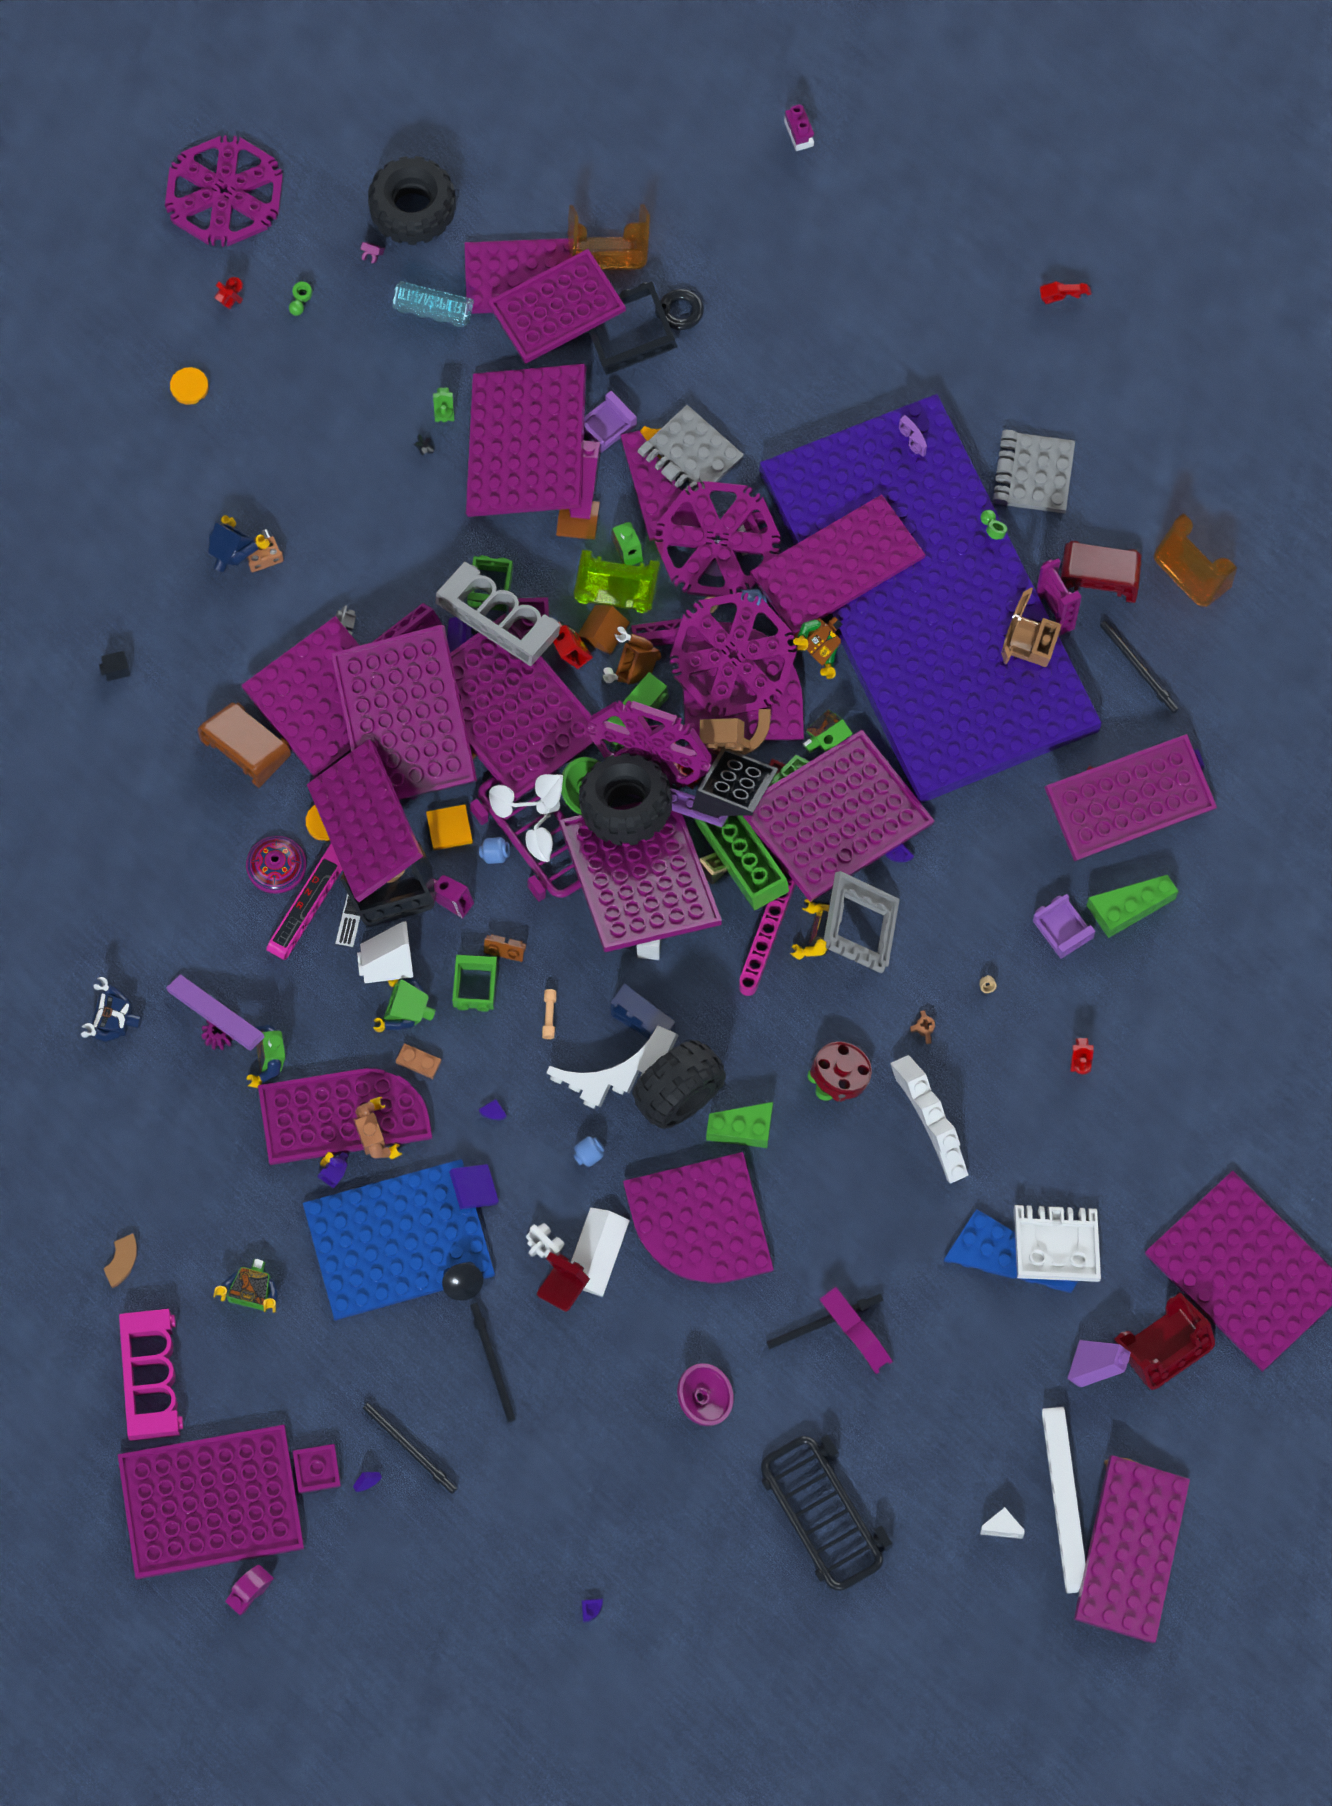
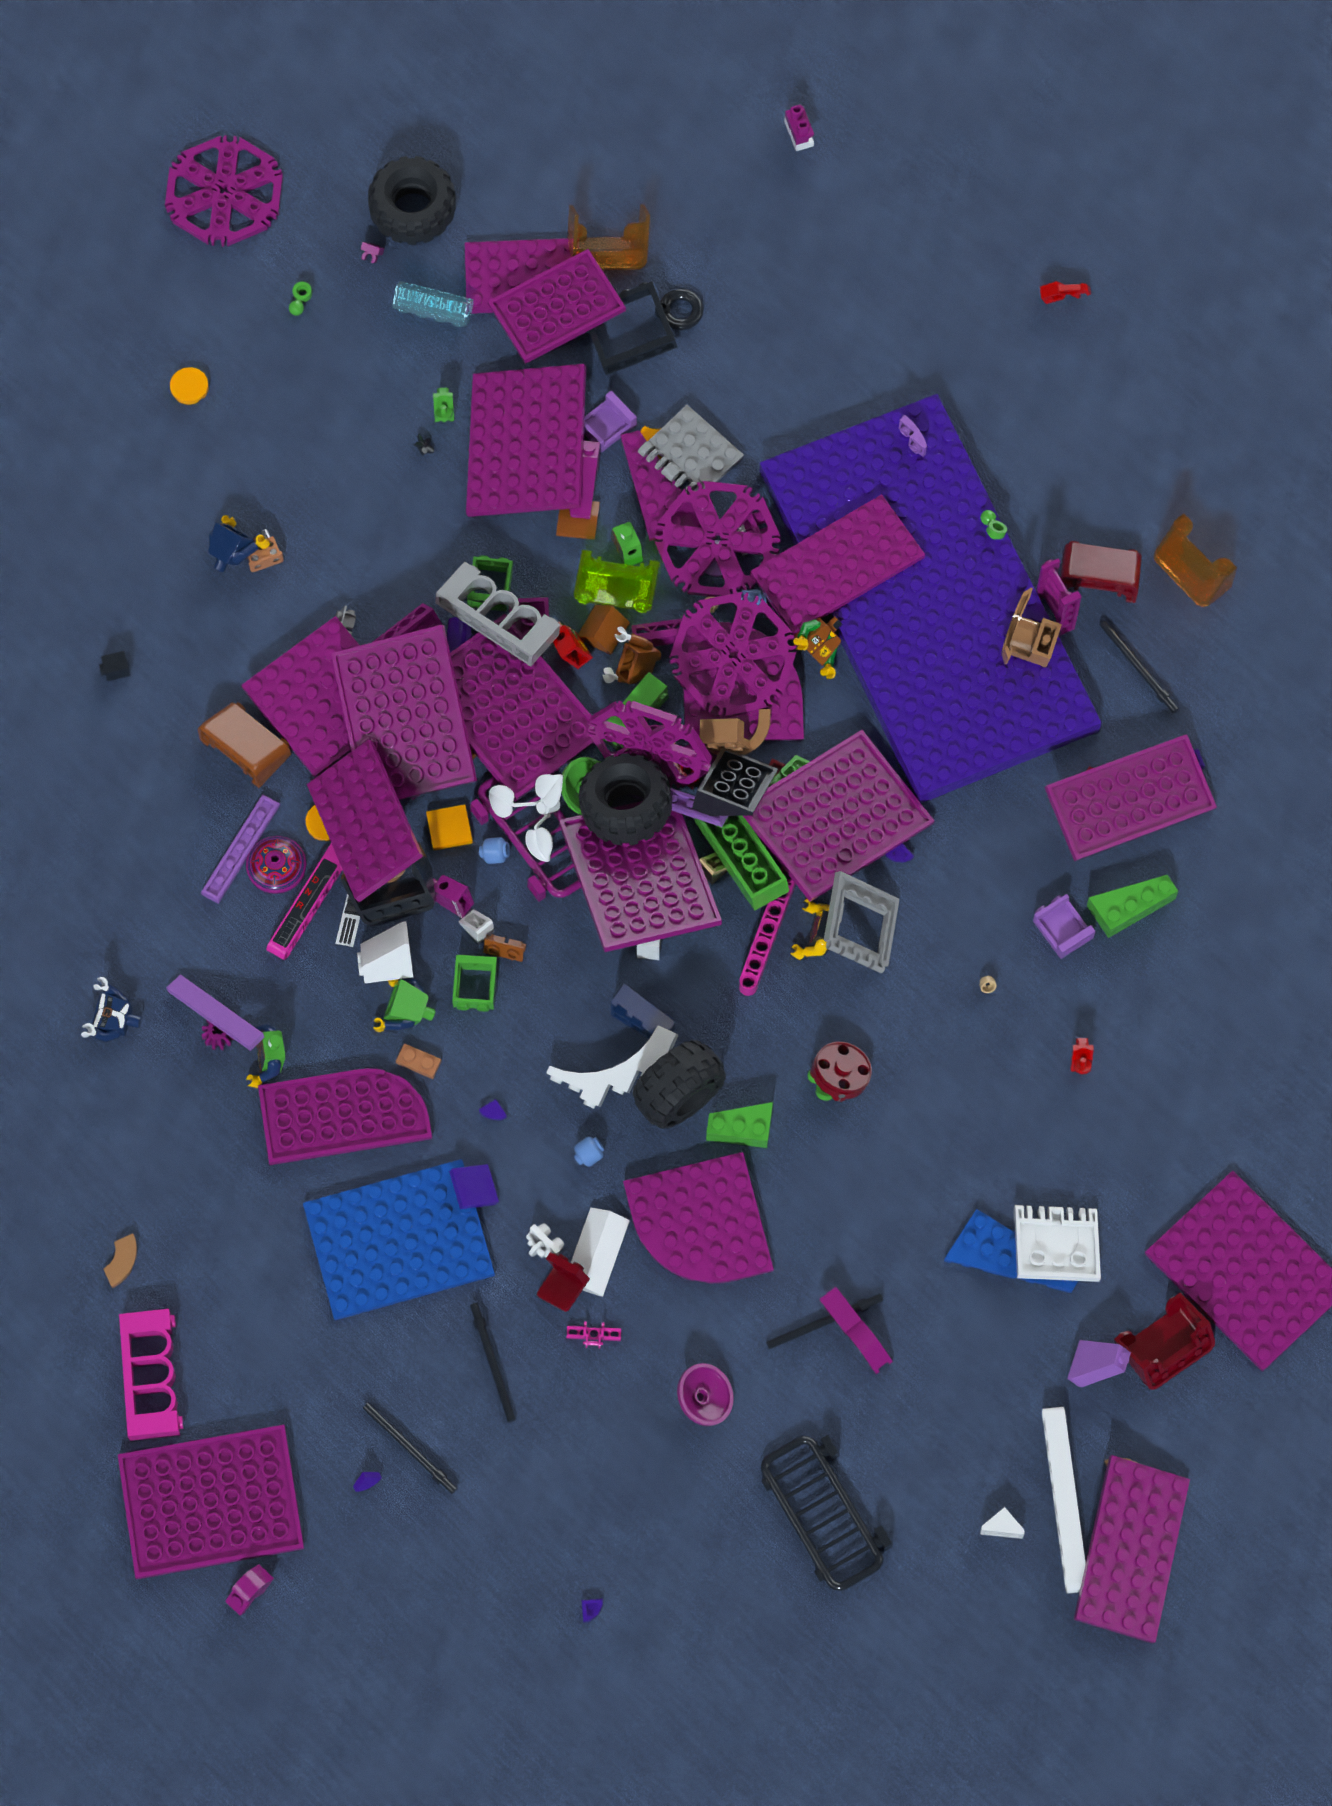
torso [213,1259,278,1313] -> none
red hips [214,277,243,309] -> none
magenta plate [293,1444,341,1494] -> none
dark purple piece [317,1152,349,1189] -> none
nougat torso [353,1097,402,1159] -> none
black dish [442,1262,483,1301] -> none
light nougat bar [542,989,557,1039] -> none
bright green torso [803,709,853,753] -> none
white arch [890,1055,968,1184] -> none
nougat piece [910,1011,935,1044] -> none
light grey hinge [993,430,1075,513] -> none
none -> medium lavender tile [201,794,280,904]
none -> white slope [458,909,494,944]
none -> dark pink piece [566,1321,621,1349]

